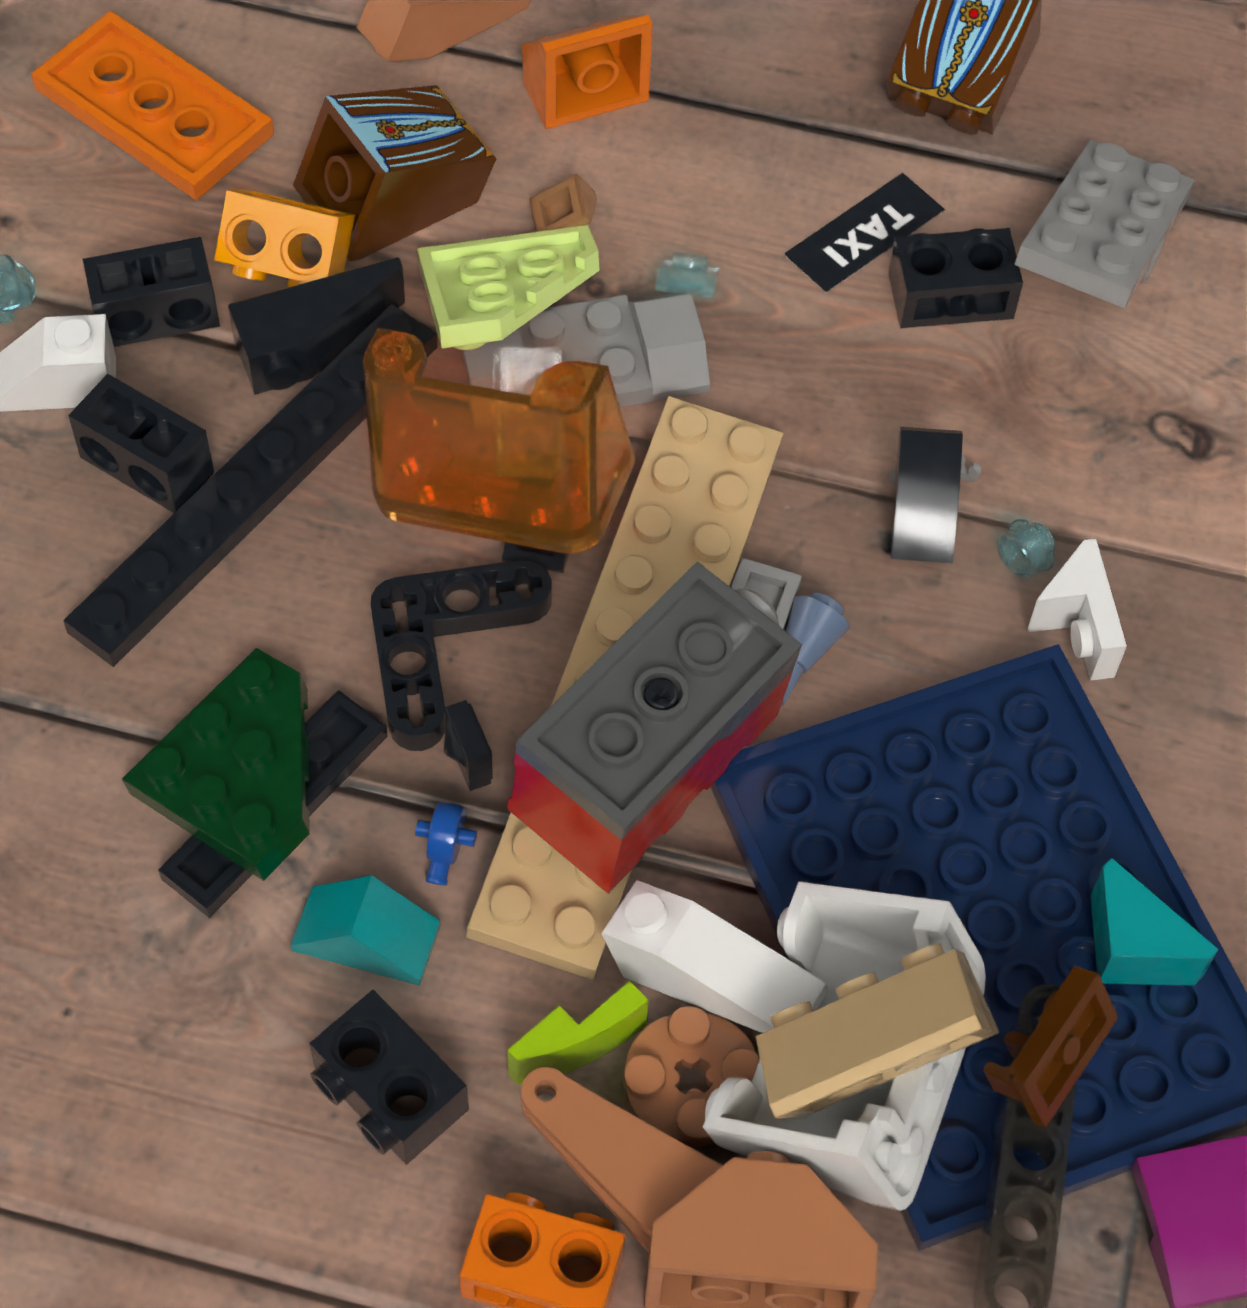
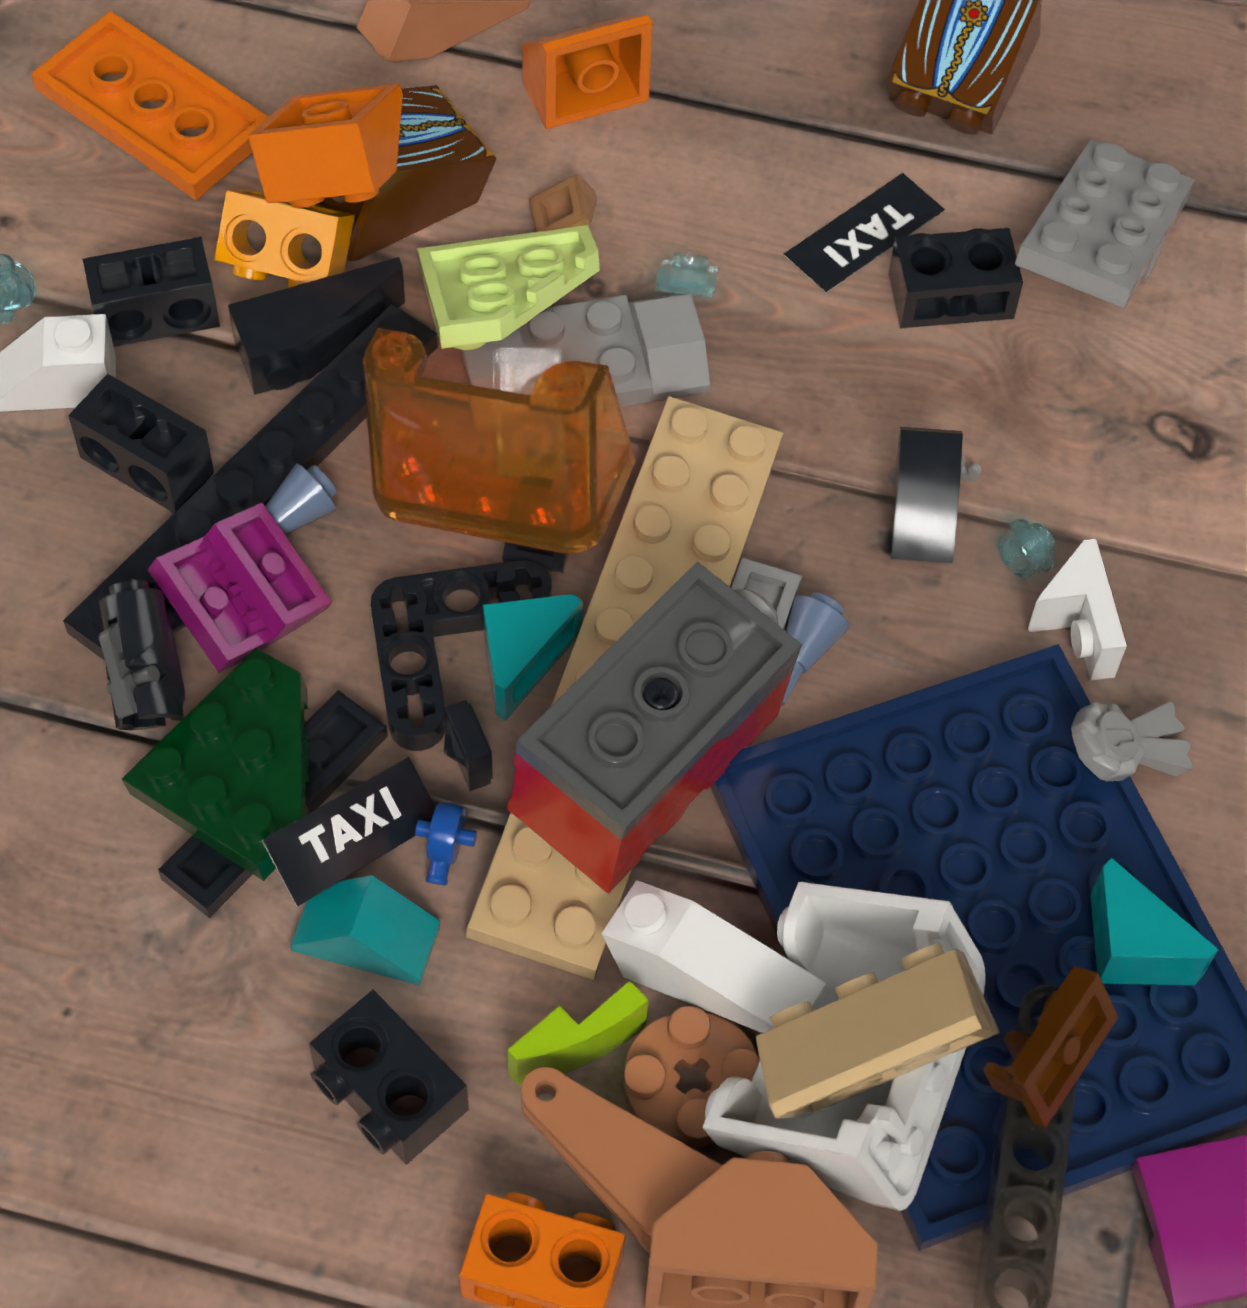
none -> black piece [99,580,186,731]
none -> magenta slope [148,503,332,673]
none -> orange slope [248,83,403,208]
none -> black sticker [262,756,435,907]
none -> sand blue cone [265,463,338,535]
none -> teal slope [483,594,583,721]
none -> light grey piece [1071,702,1193,781]

